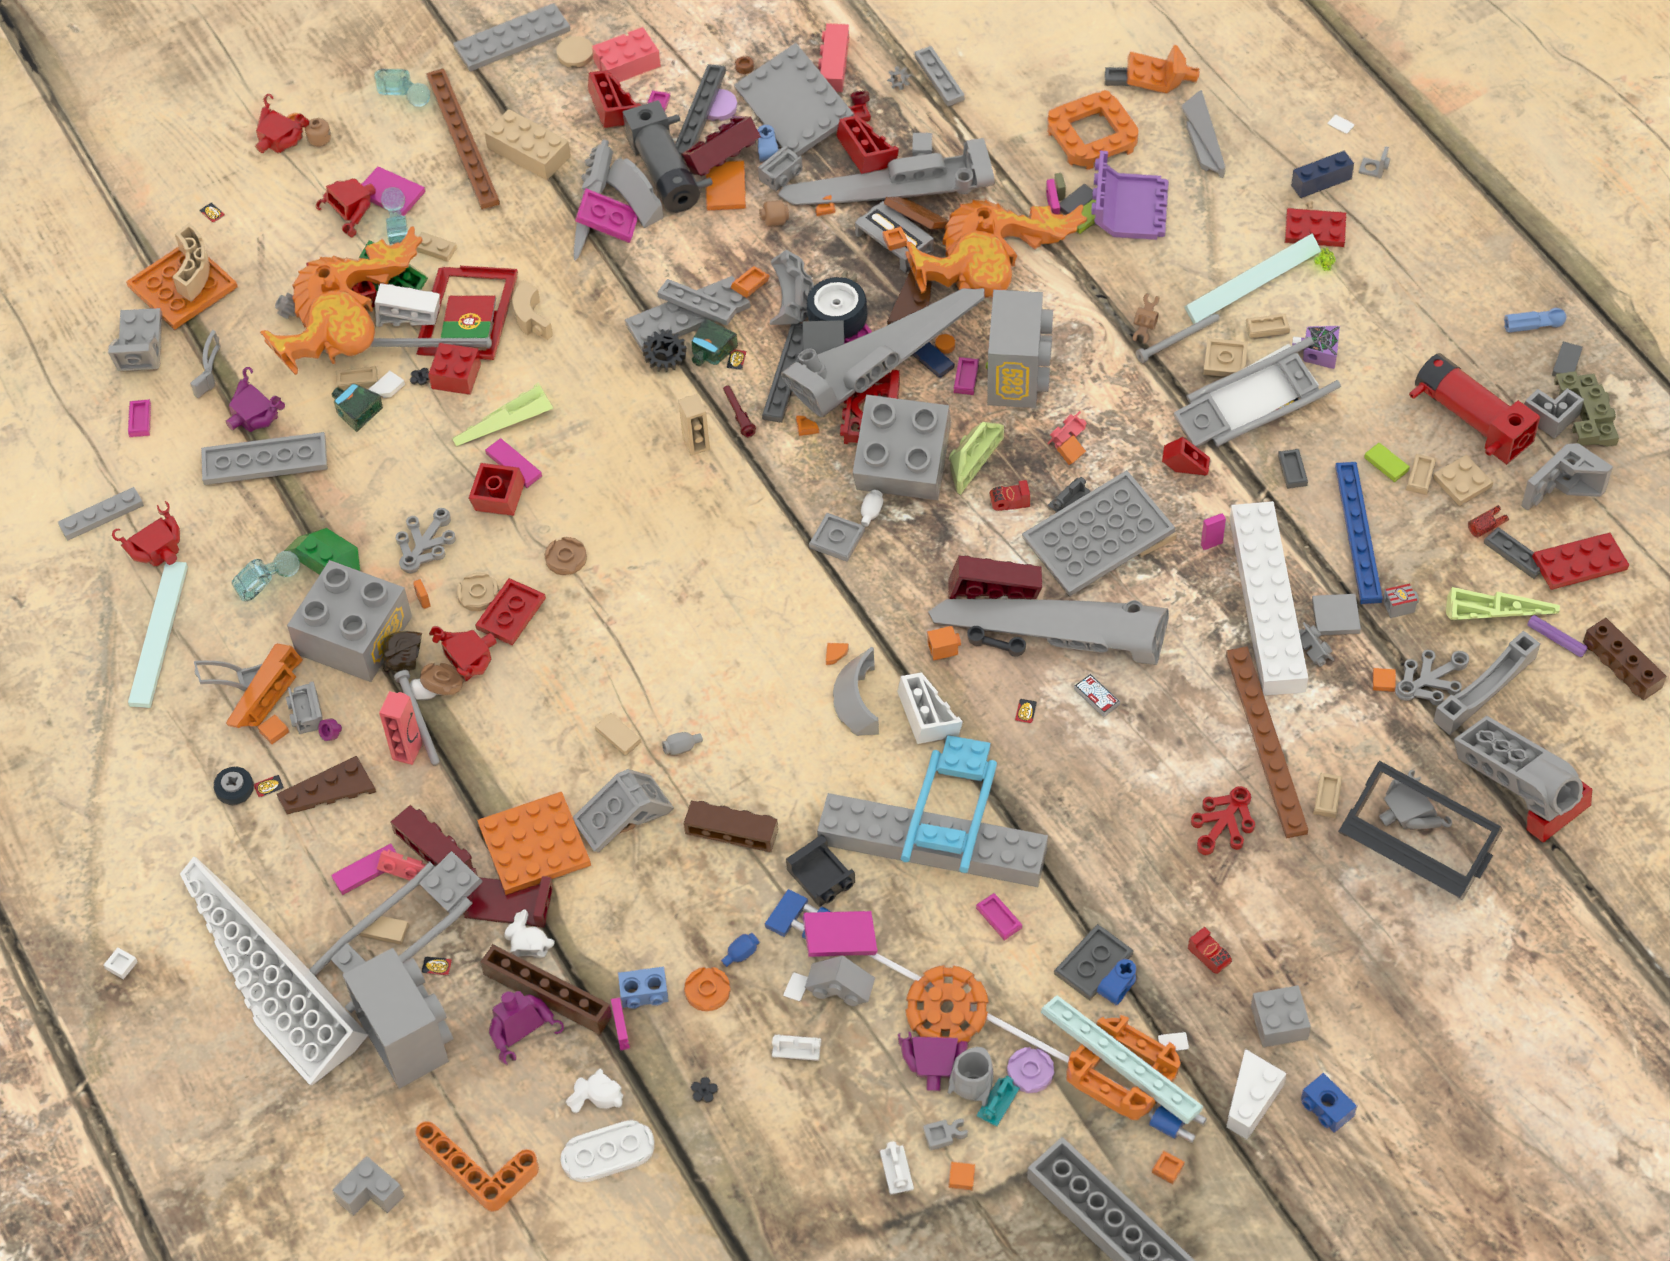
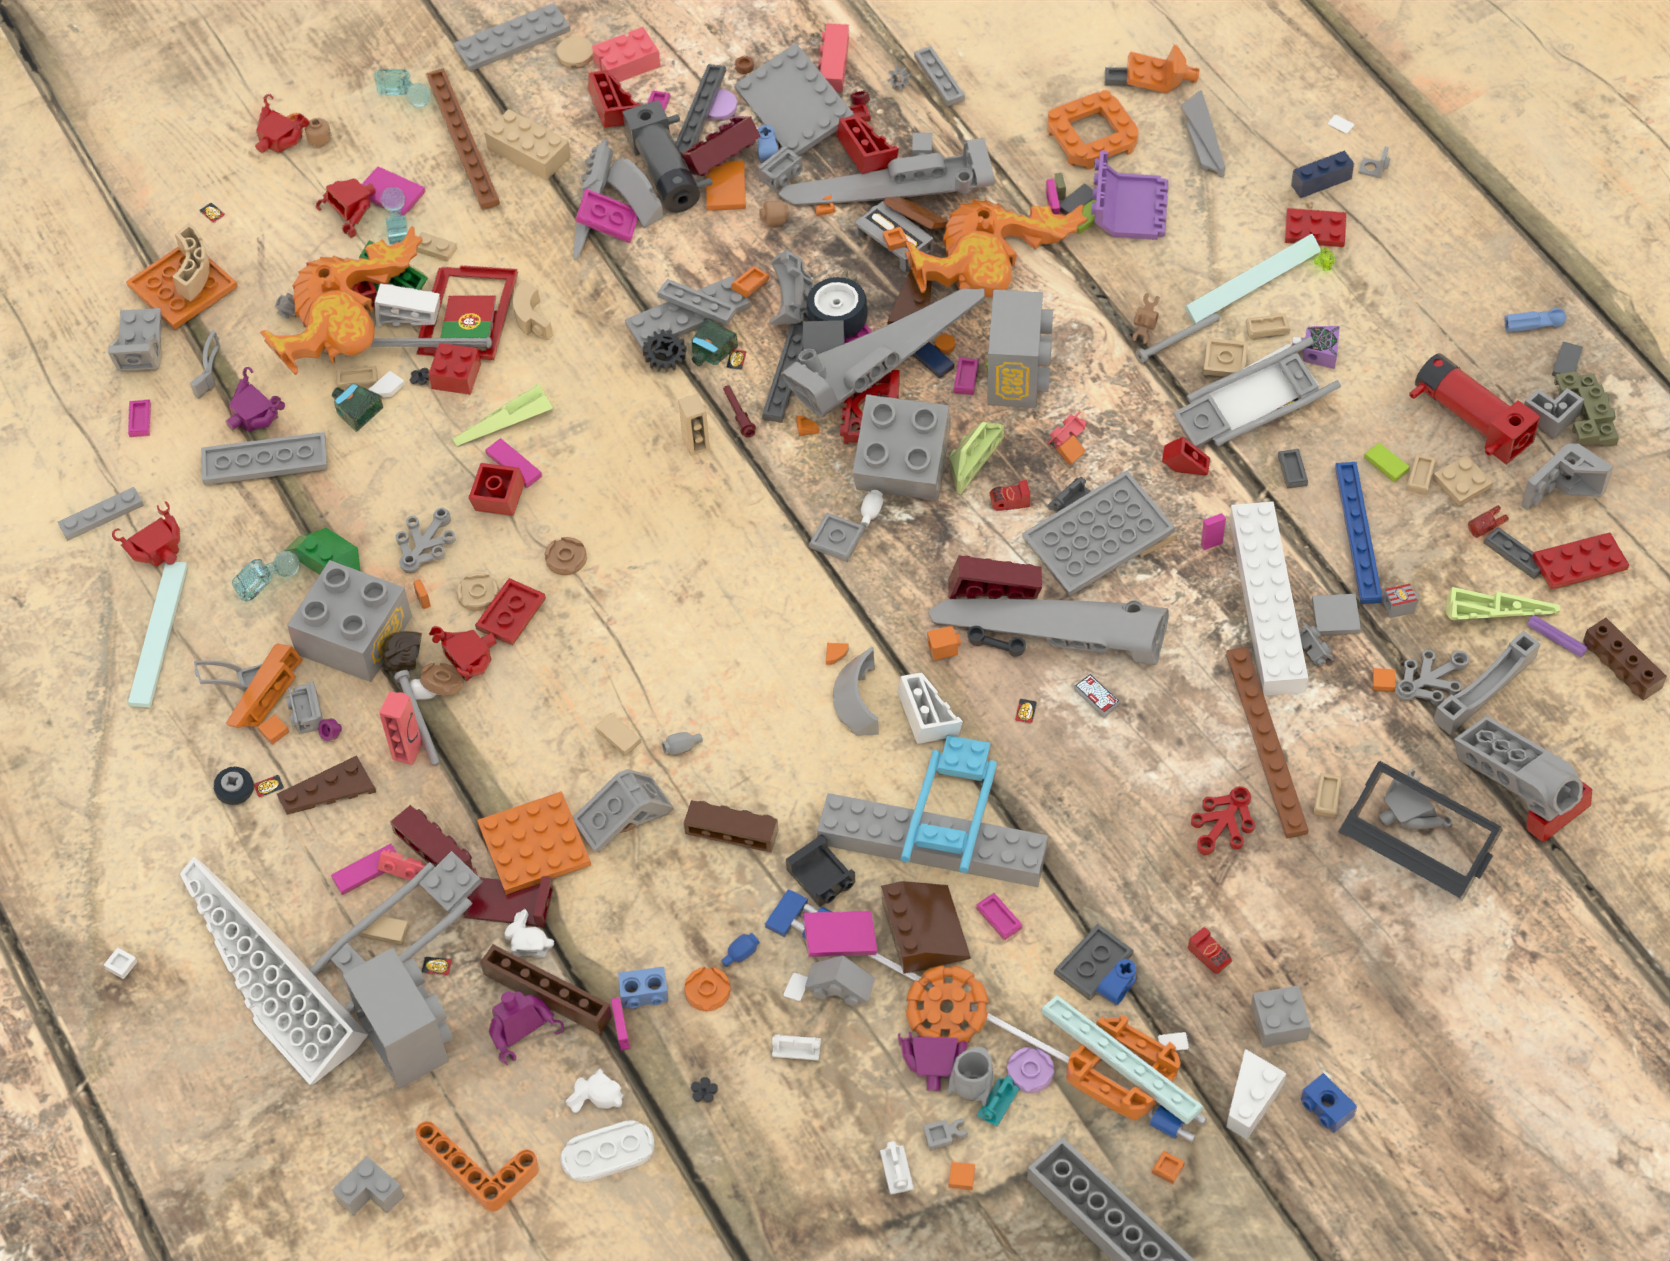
none -> reddish brown slope [881,881,971,974]

